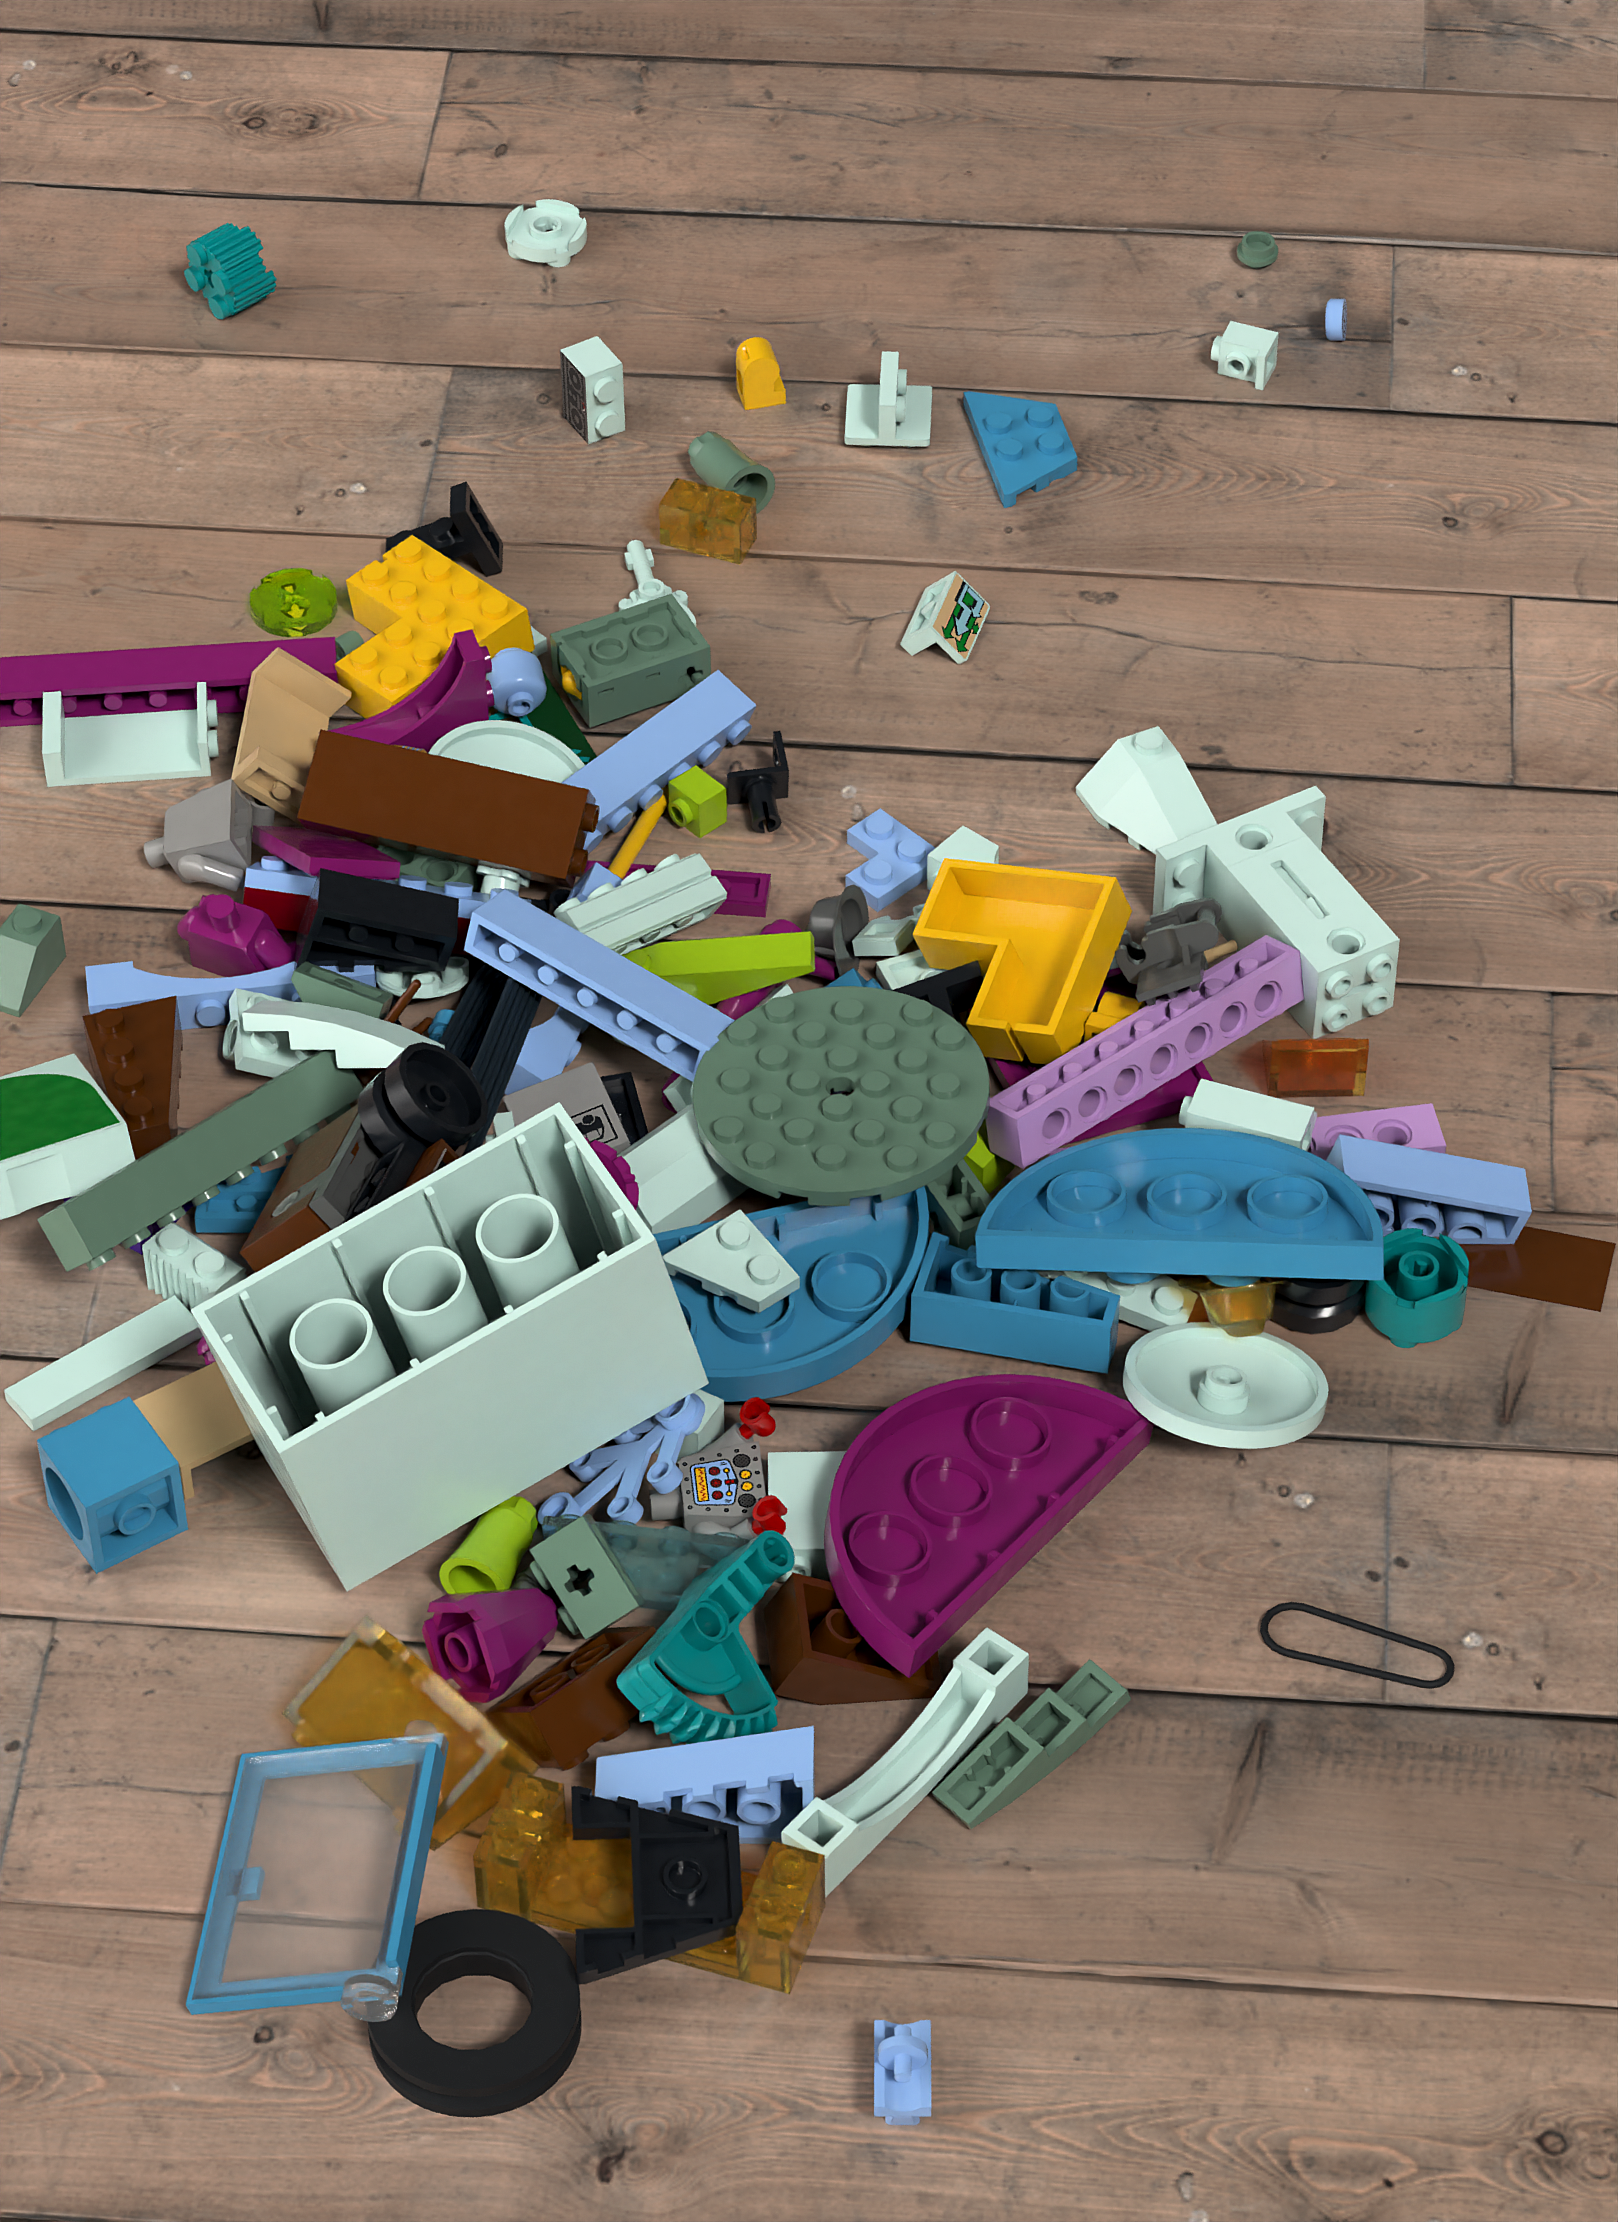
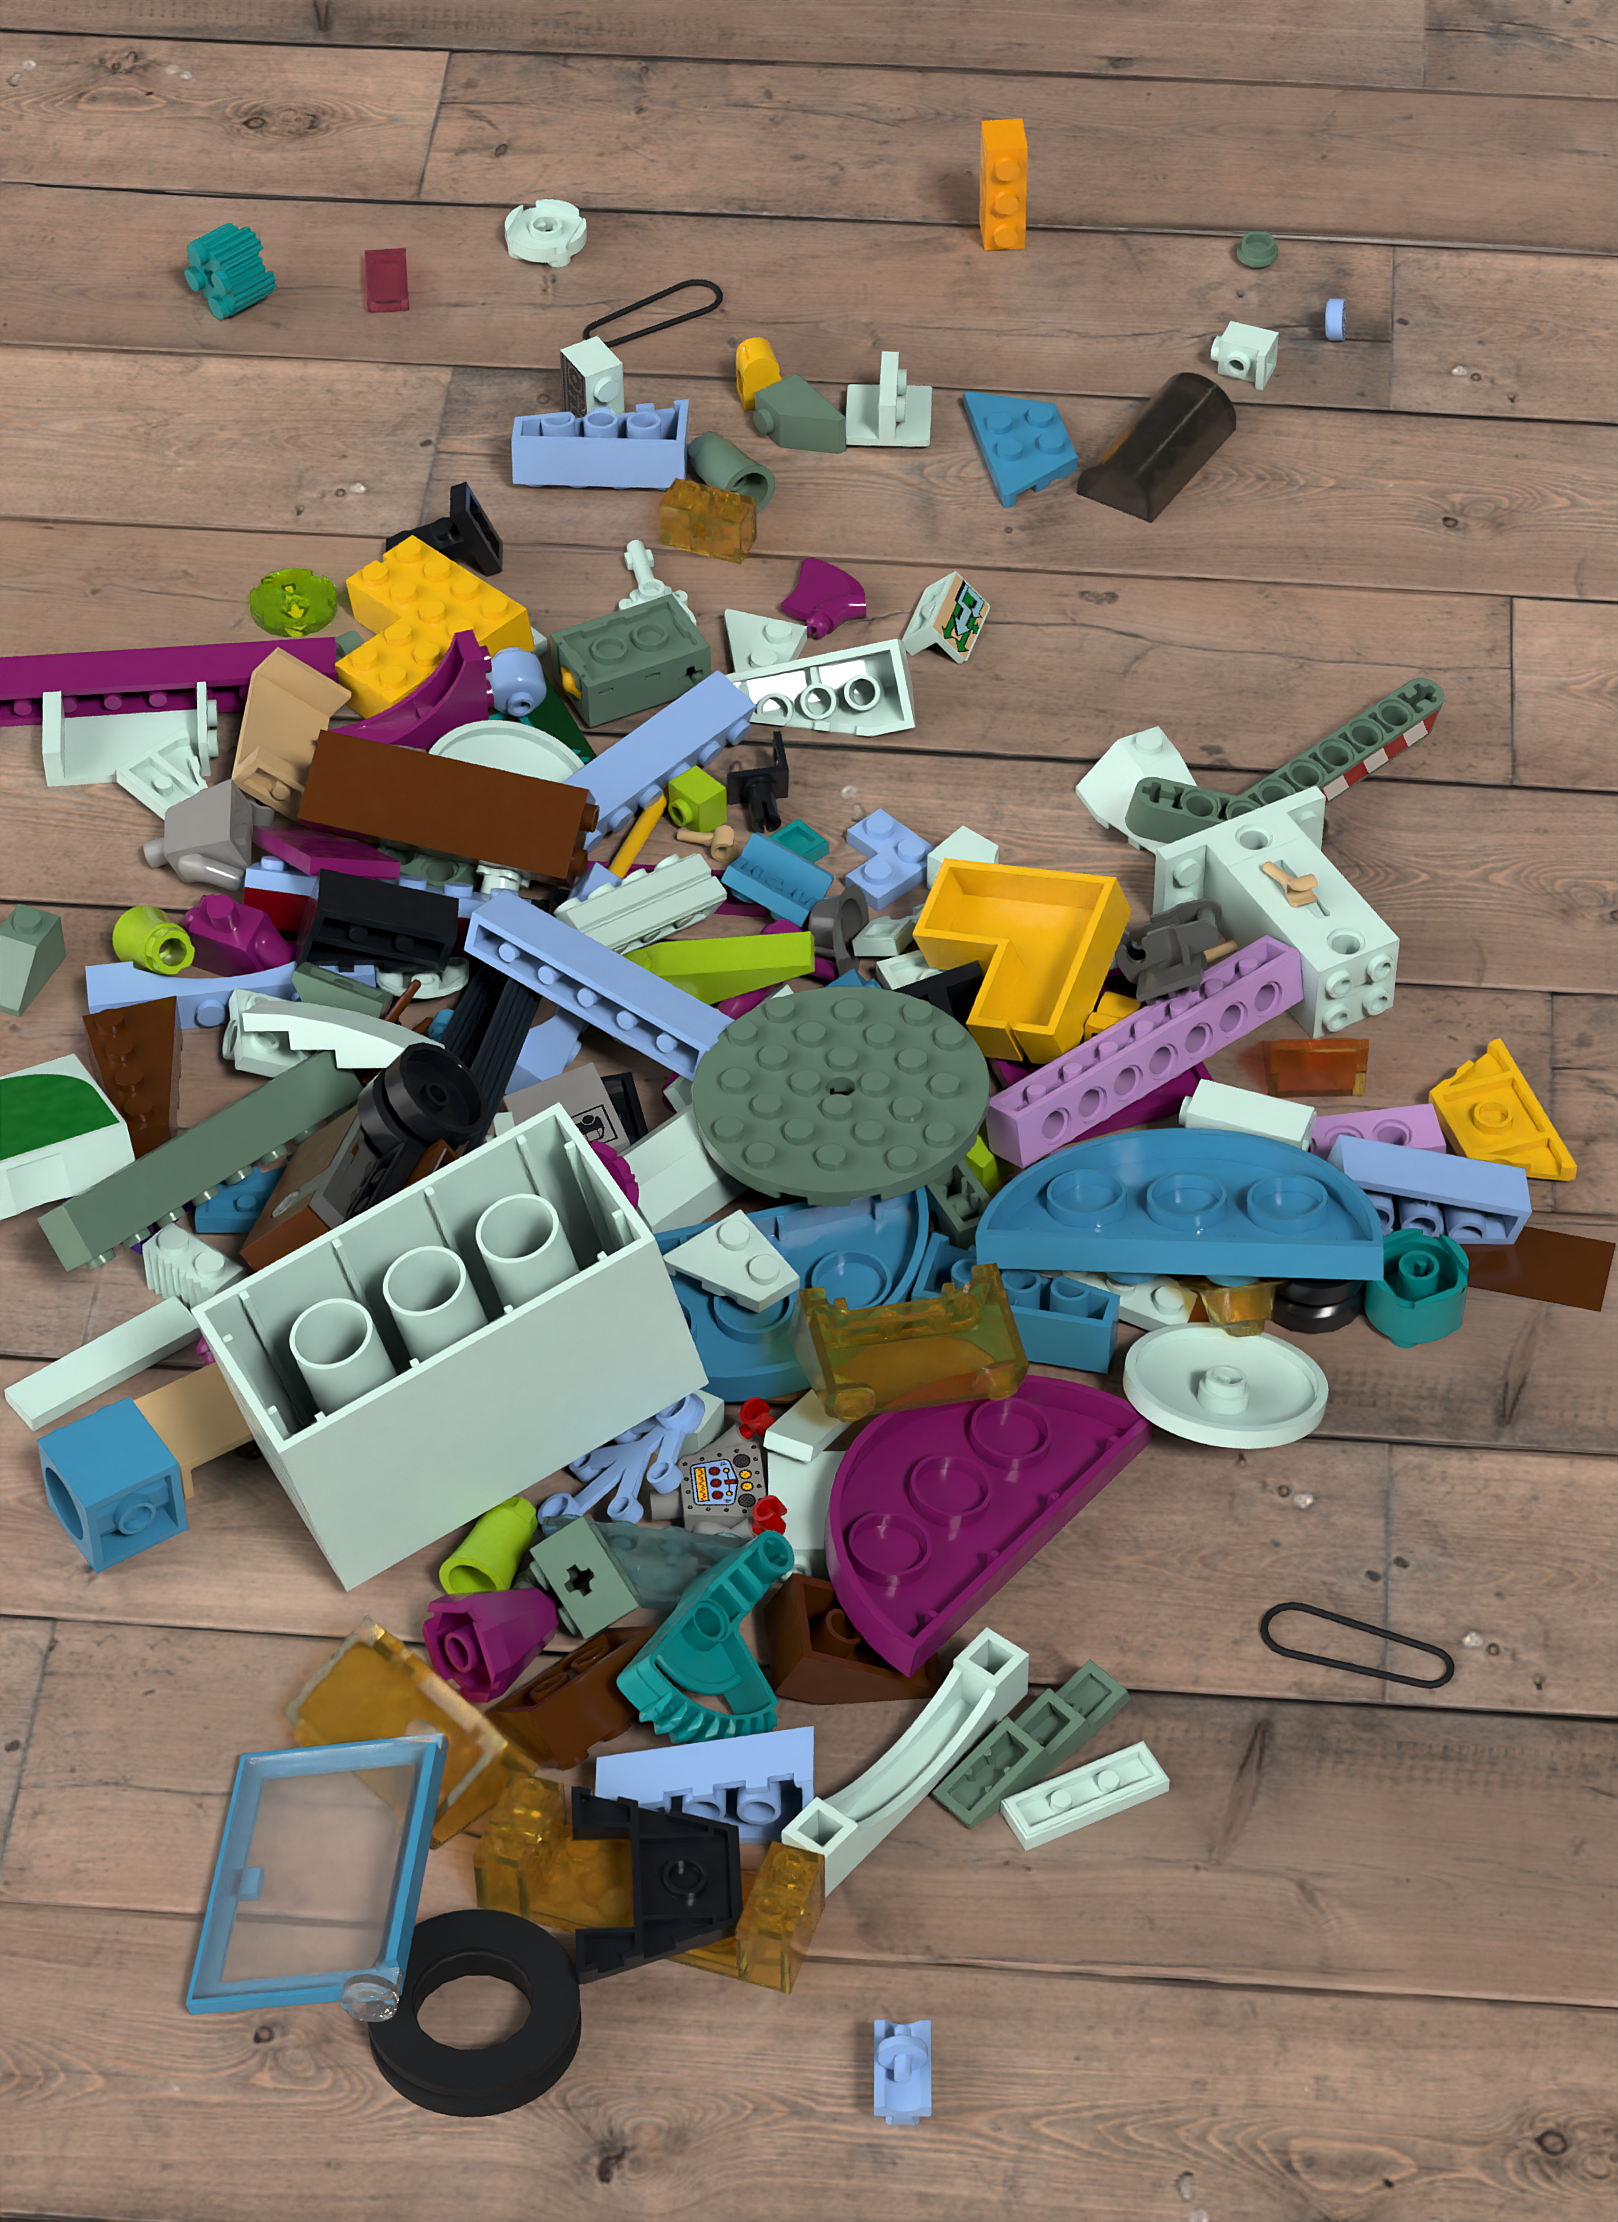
none -> lime plant [112,905,195,975]
none -> light aqua wing [116,728,208,821]
none -> clear pink tile [365,248,409,313]
none -> light blue wedge [511,399,689,491]
none -> black piece [583,279,723,348]
none -> tan hand [677,825,739,862]
none -> dark azure bracket [721,832,834,927]
none -> light aqua wing [724,609,807,673]
none -> light aqua wedge [725,639,916,737]
none -> sand green slope [753,374,846,454]
none -> light aqua tile [763,1379,871,1463]
none -> teal tile [768,818,829,863]
none -> magenta arm [781,558,866,638]
none -> clear yellow windscreen [788,1263,1029,1422]
none -> light orange brick [979,118,1028,251]
none -> light aqua tile [1000,1741,1170,1851]
none -> clear smoke brick [1077,372,1236,523]
none -> sand green beam [1125,678,1445,844]
none -> tan hand [1263,861,1318,907]
none -> yellow wing [1428,1038,1577,1181]

